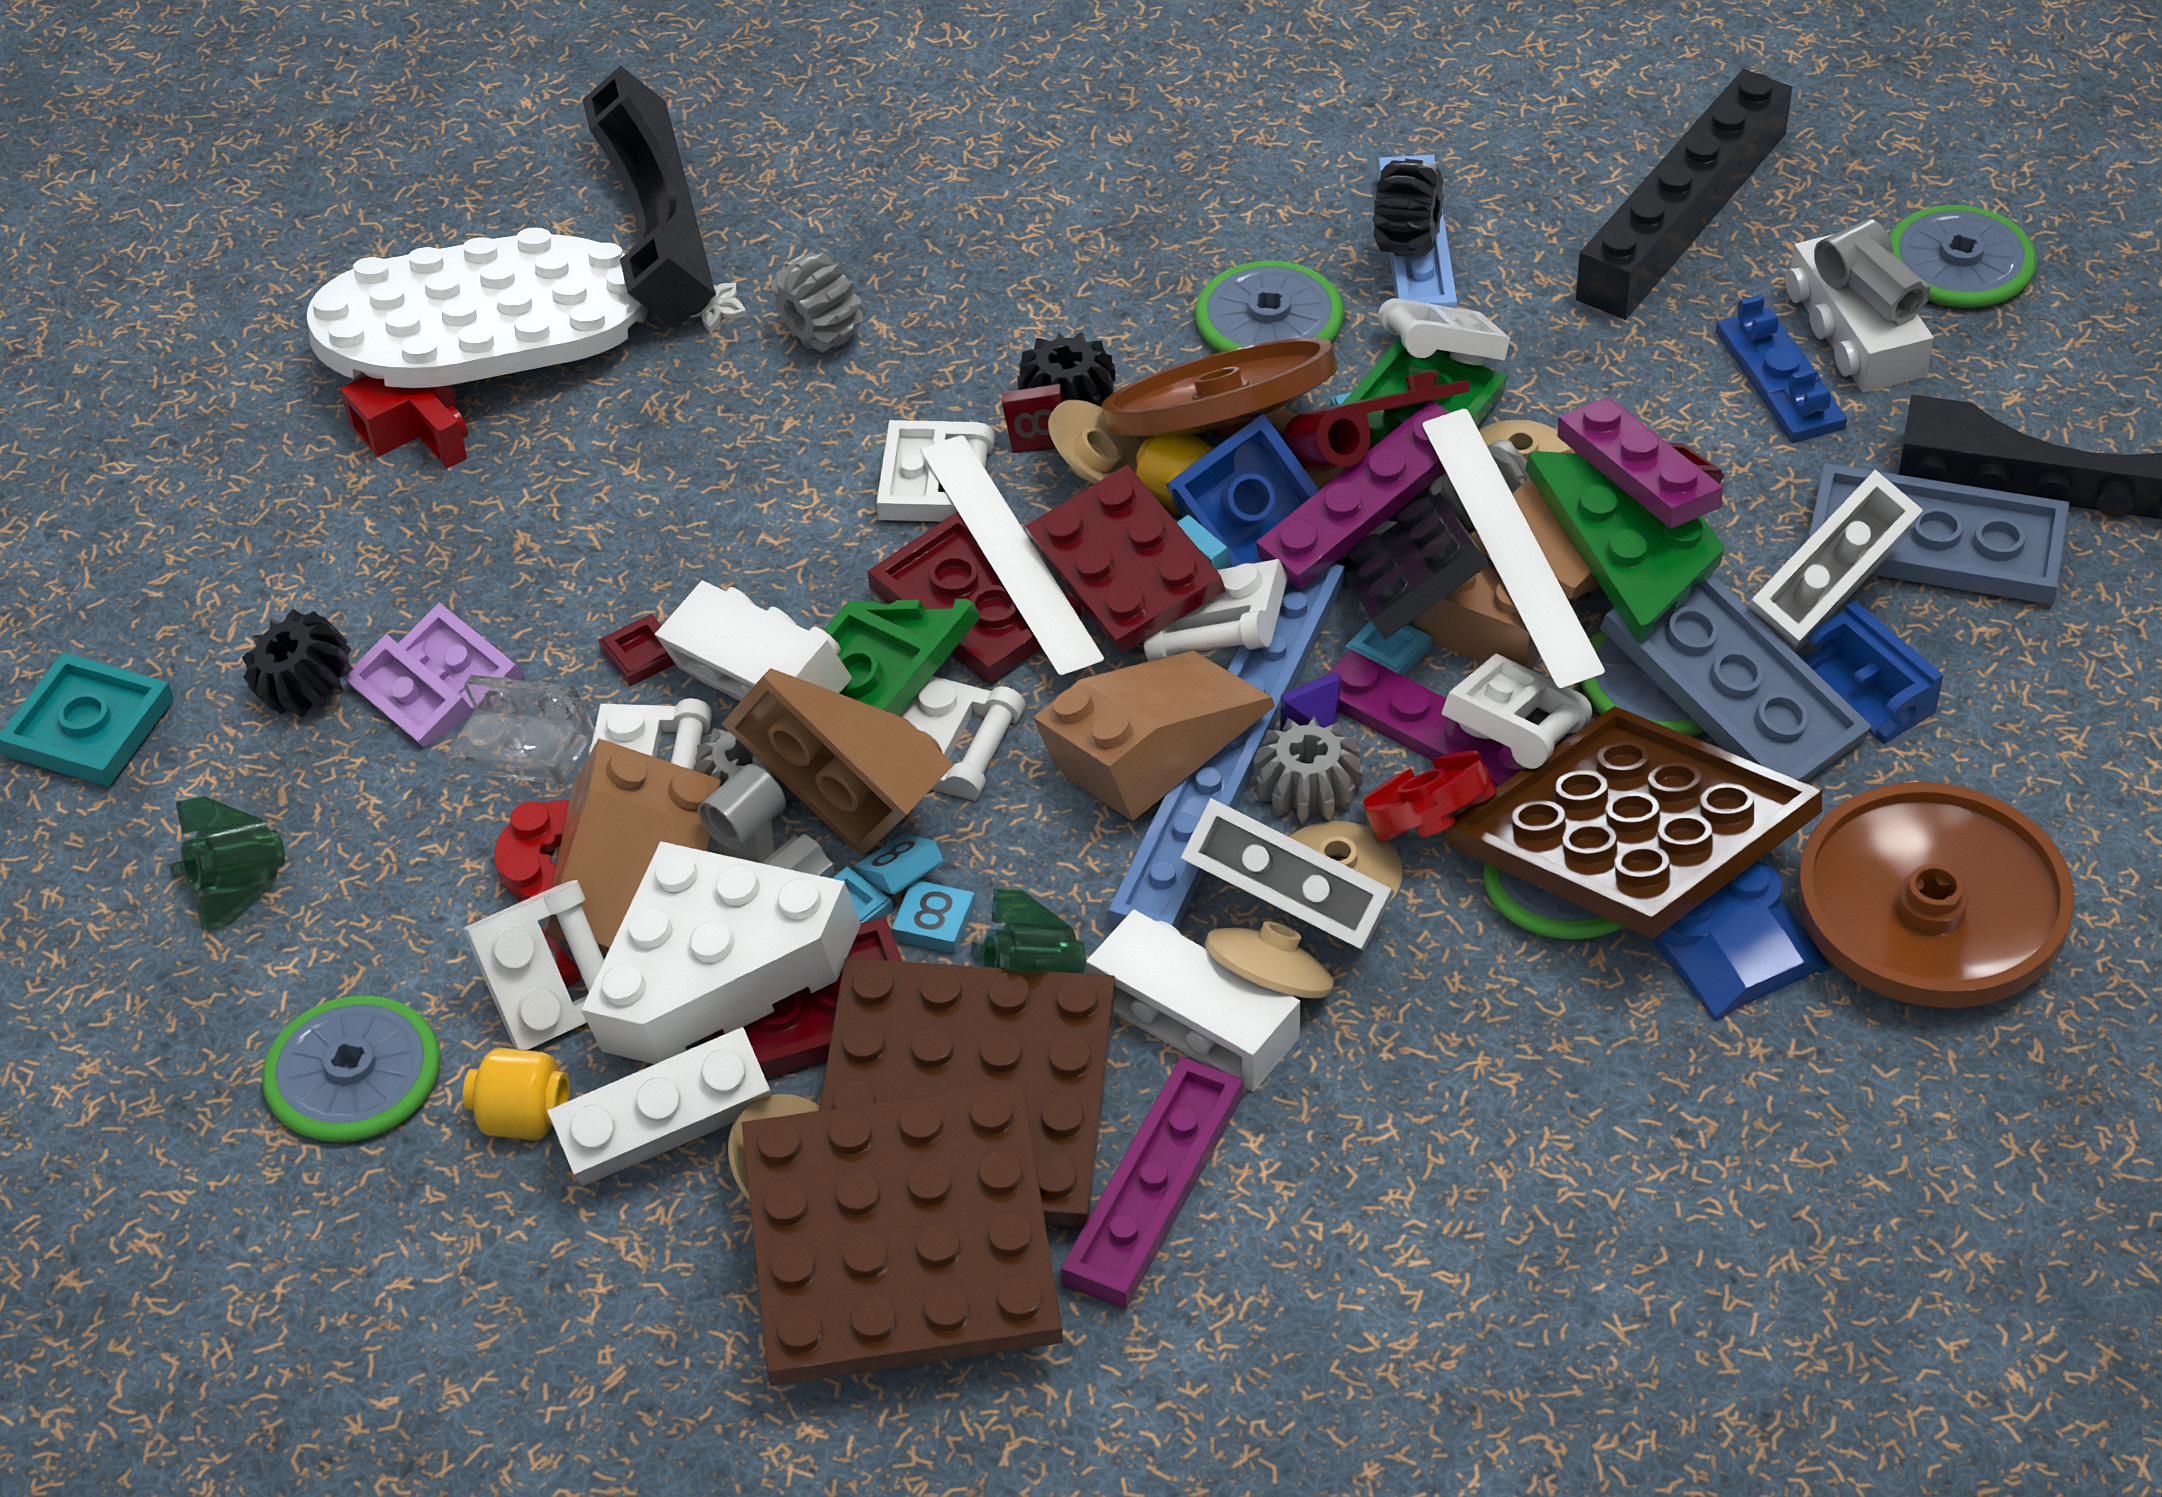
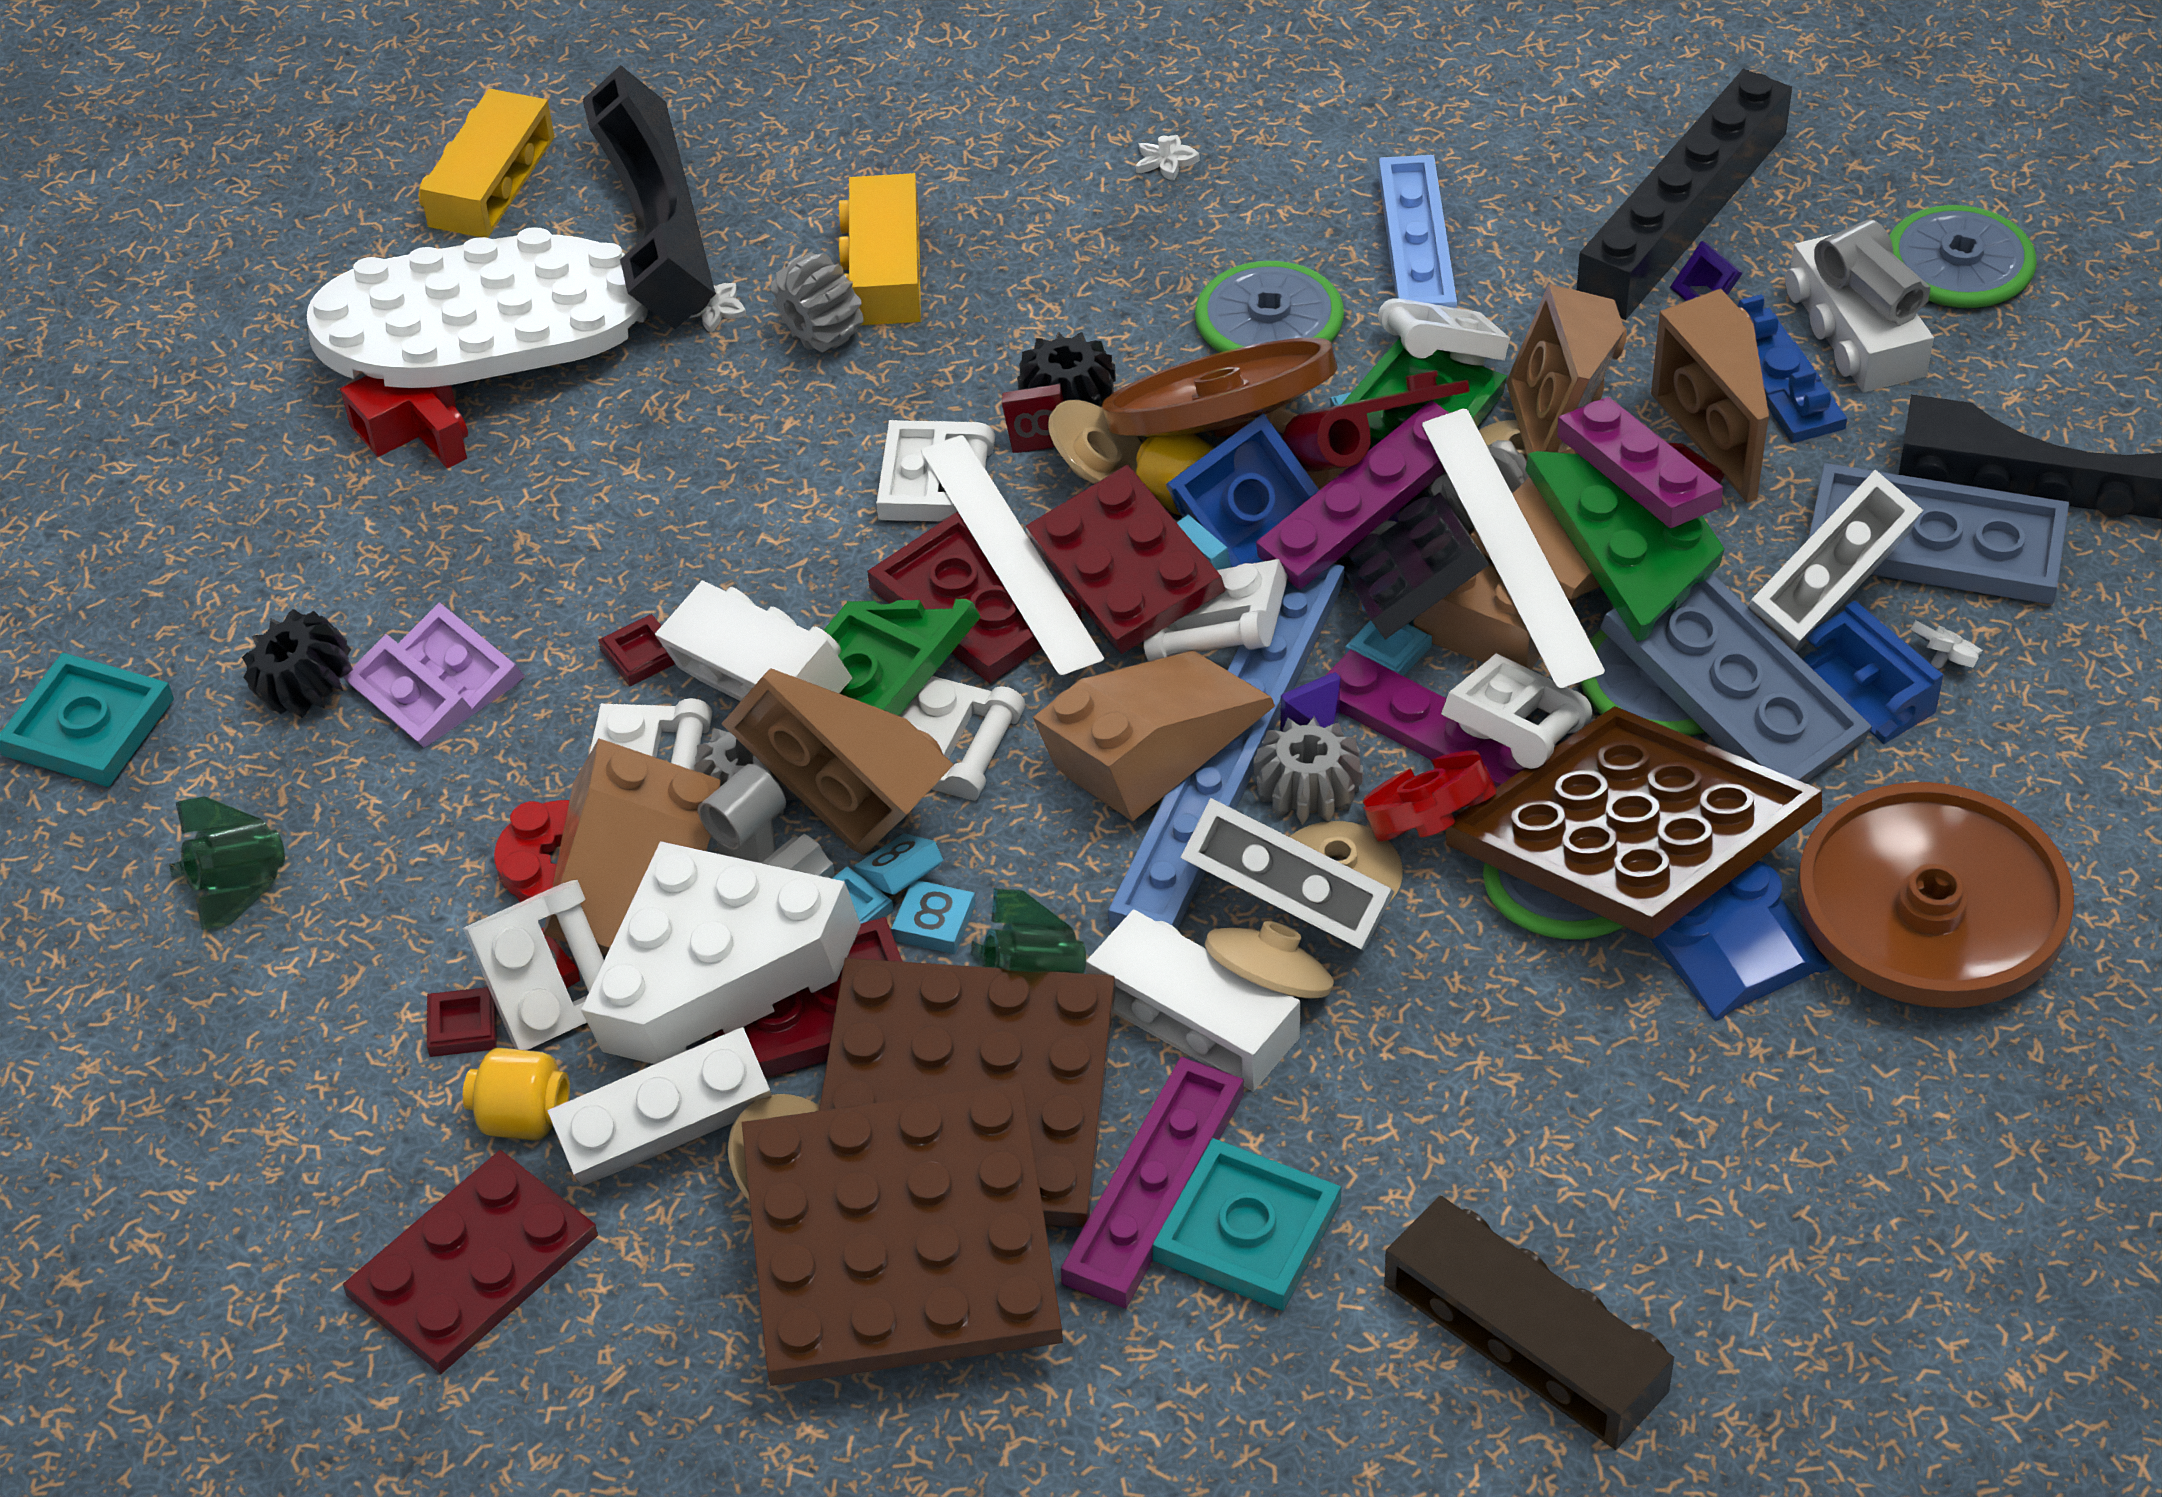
sand blue wheel [262,996,440,1142] -> none
clear bracket [447,675,595,785] -> none
black gear [1372,158,1444,257] -> none
none -> dark red plate [343,1149,598,1374]
none -> yellow brick [418,88,555,238]
none -> dark red tile [427,987,497,1057]
none -> yellow brick [839,173,921,326]
none -> white plant [1136,135,1200,181]
none -> teal plate [1152,1138,1341,1311]
none -> dark brown brick [1384,1195,1675,1450]
none -> medium nougat slope [1506,284,1627,457]
none -> medium nougat slope [1651,288,1769,503]
none -> dark purple slope [1670,241,1743,301]
none -> white plant [1910,620,1983,669]

